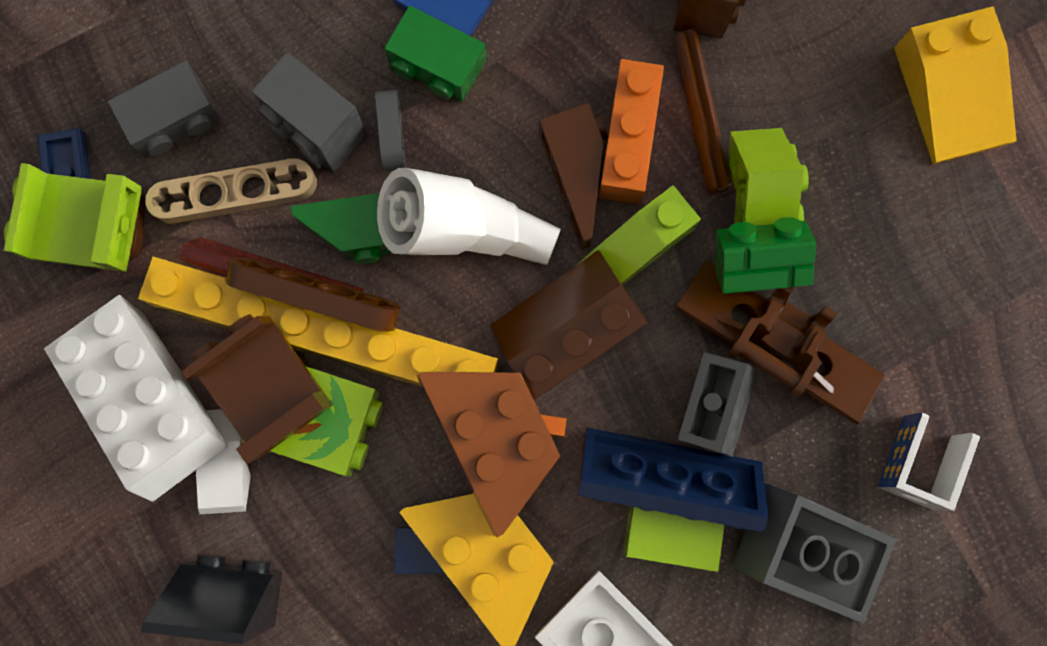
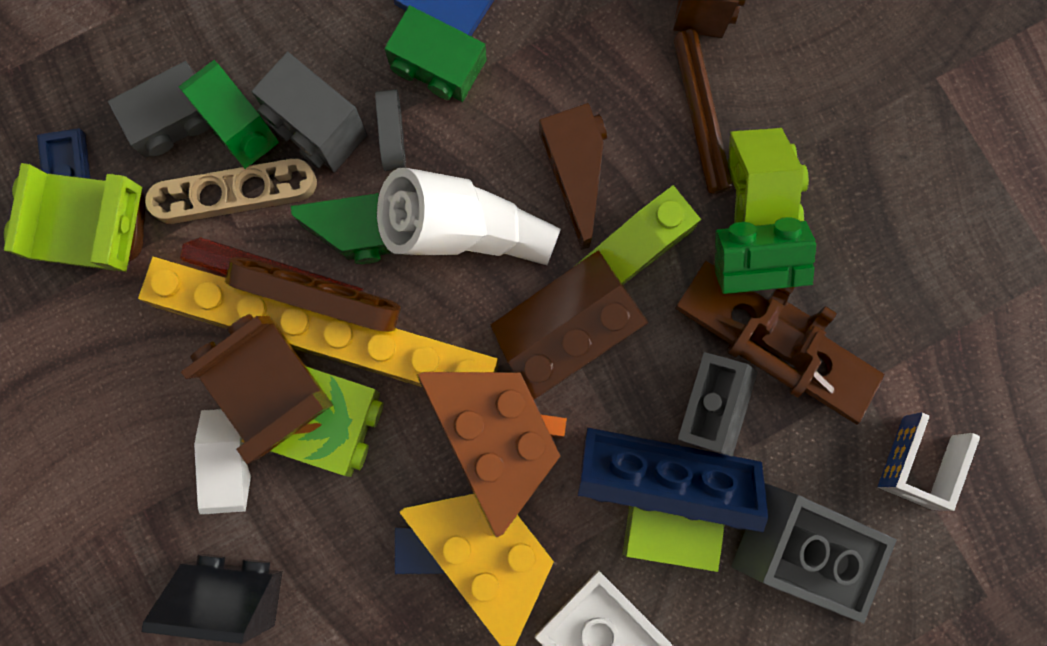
white brick [44,295,228,502] -> none
orange brick [598,59,664,205] -> none
yellow slope [894,6,1017,164] -> none
none -> green slope [178,60,279,169]

